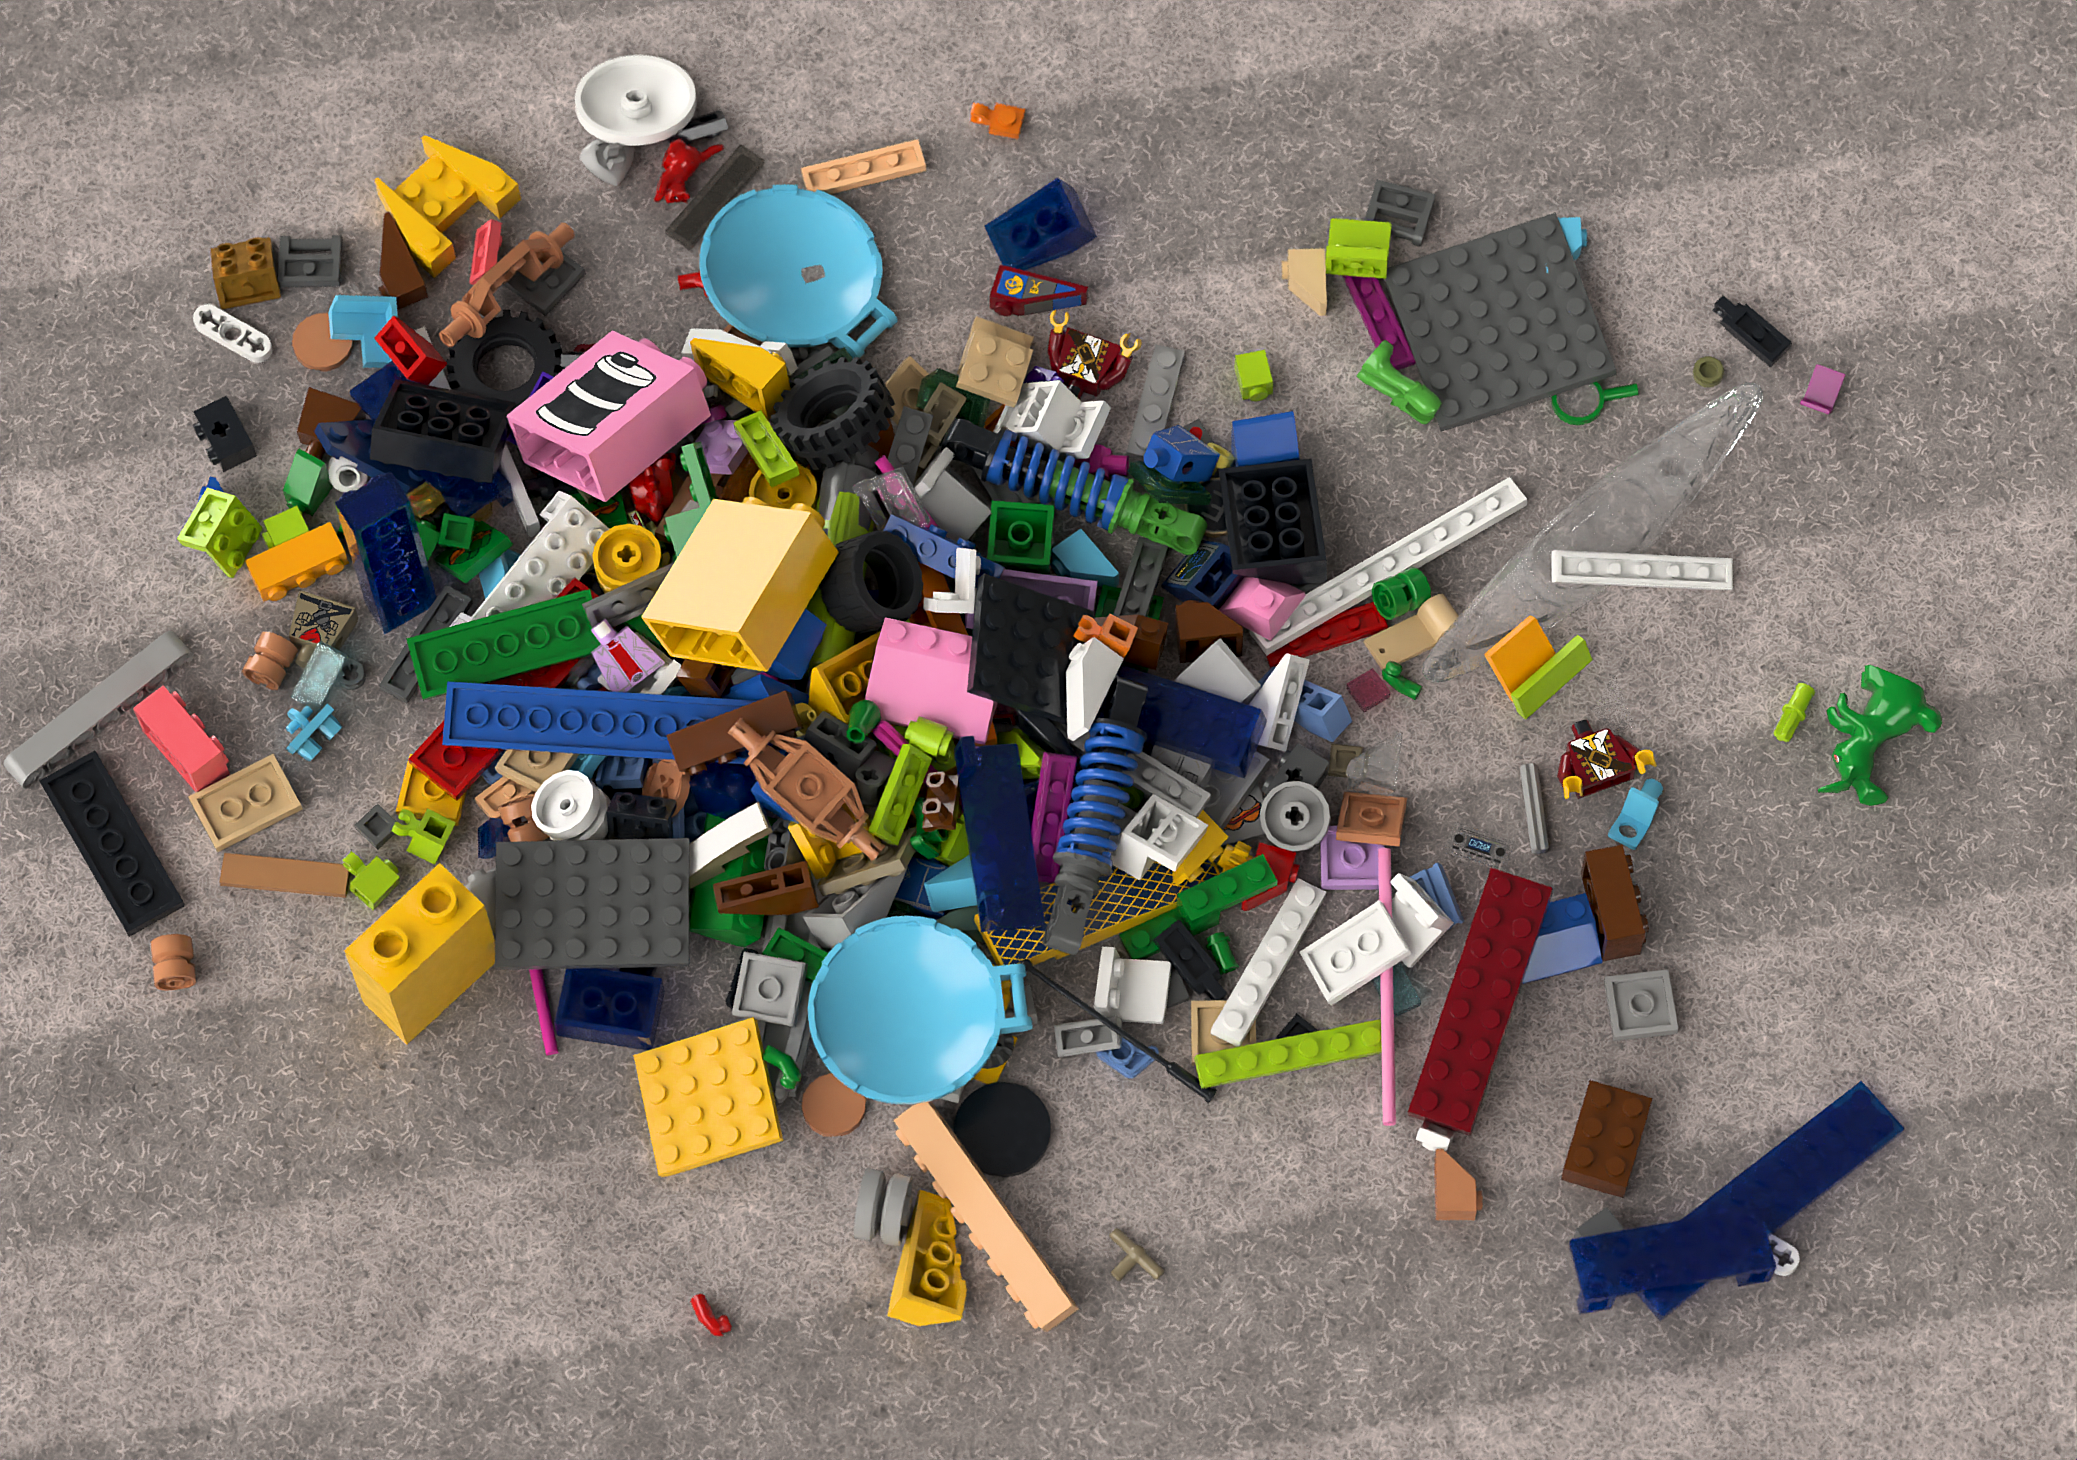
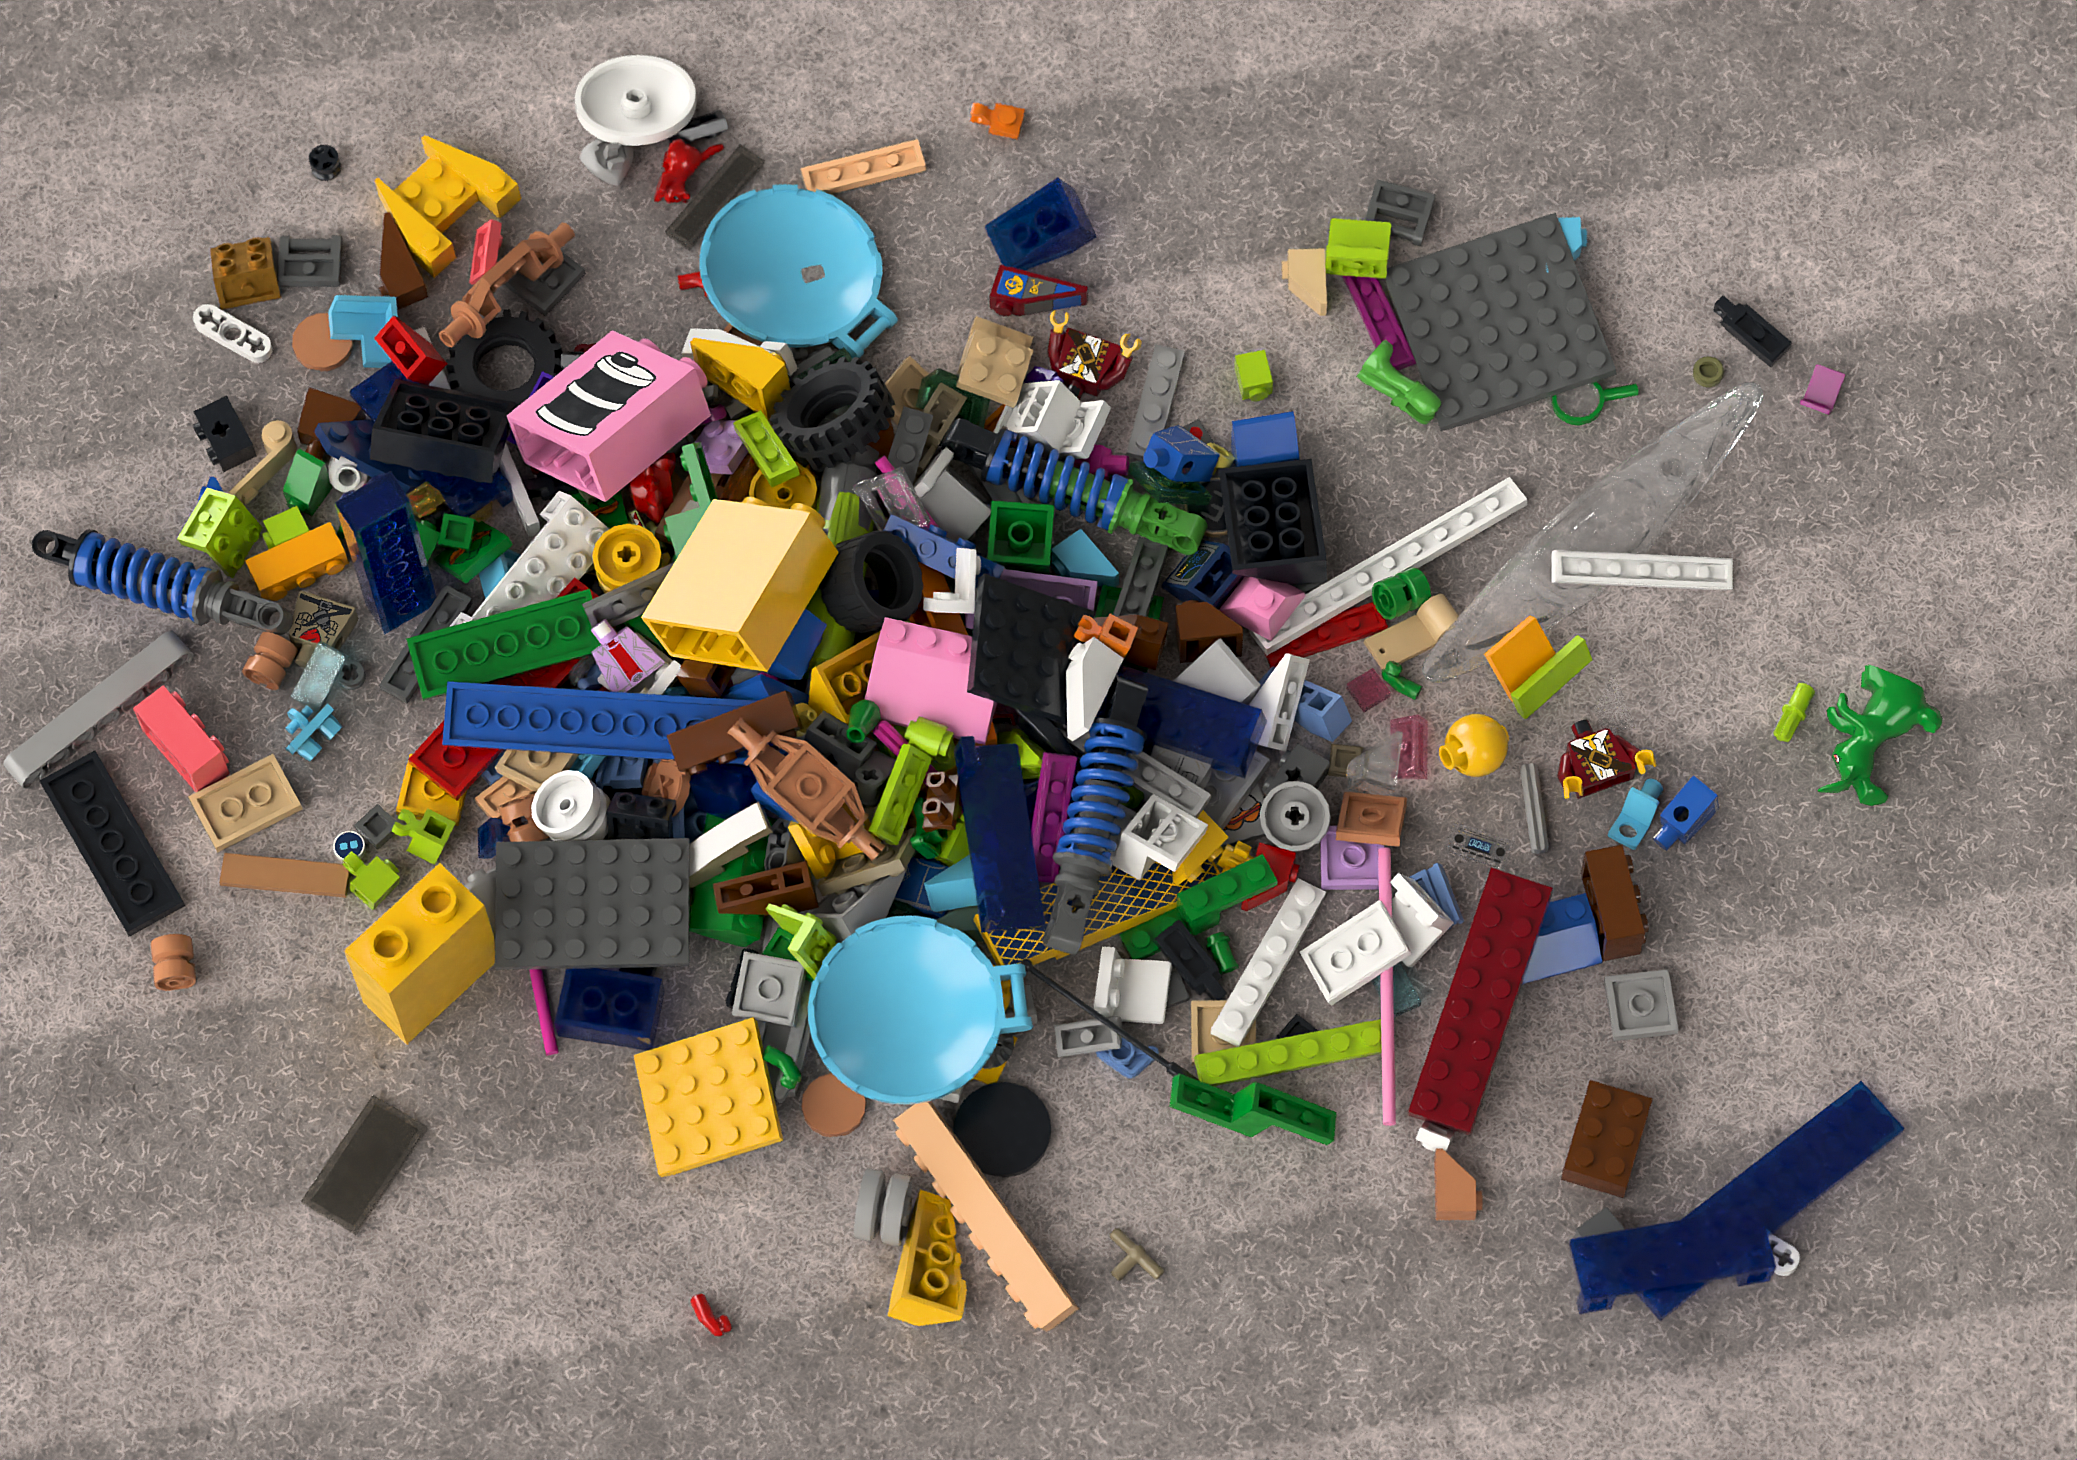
none -> piece [32,529,293,635]
none -> tan door [228,420,297,505]
none -> clear smoke tile [301,1095,428,1235]
none -> black wheel [308,144,341,181]
none -> dark blue tile [333,831,366,863]
none -> lime bracket [766,904,837,980]
none -> green bracket [1169,1074,1337,1145]
none -> clear pink slope [1390,714,1428,780]
none -> yellow brick [1439,714,1509,777]
none -> blue torso [1653,775,1719,851]

